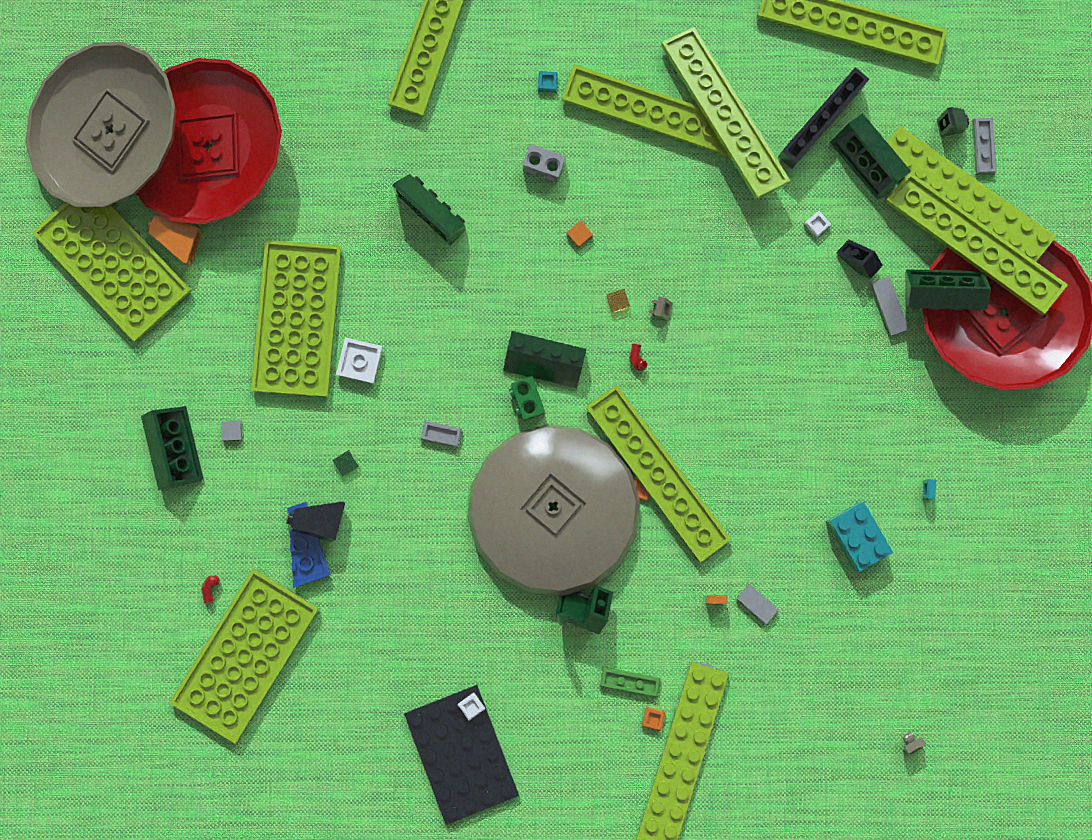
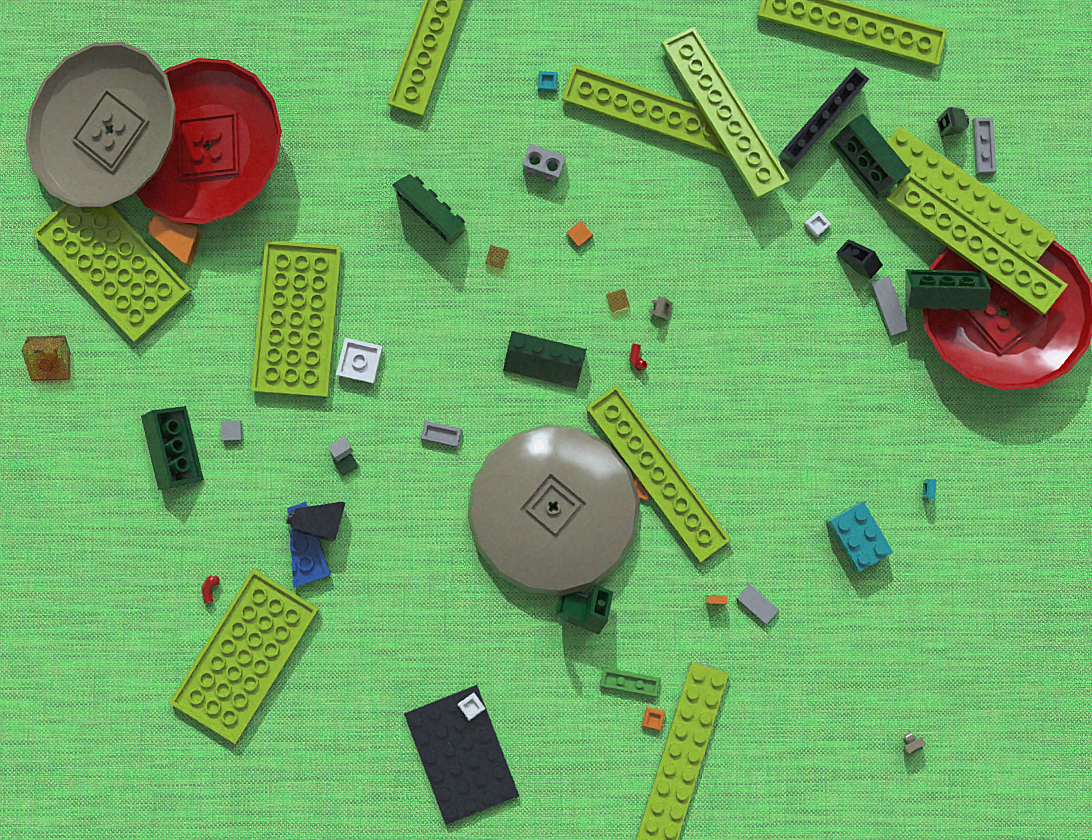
green brick [509,376,545,421] -> none
none -> clear orange slope [21,335,70,381]
none -> light grey tile [329,436,354,461]
none -> clear orange tile [485,245,509,269]

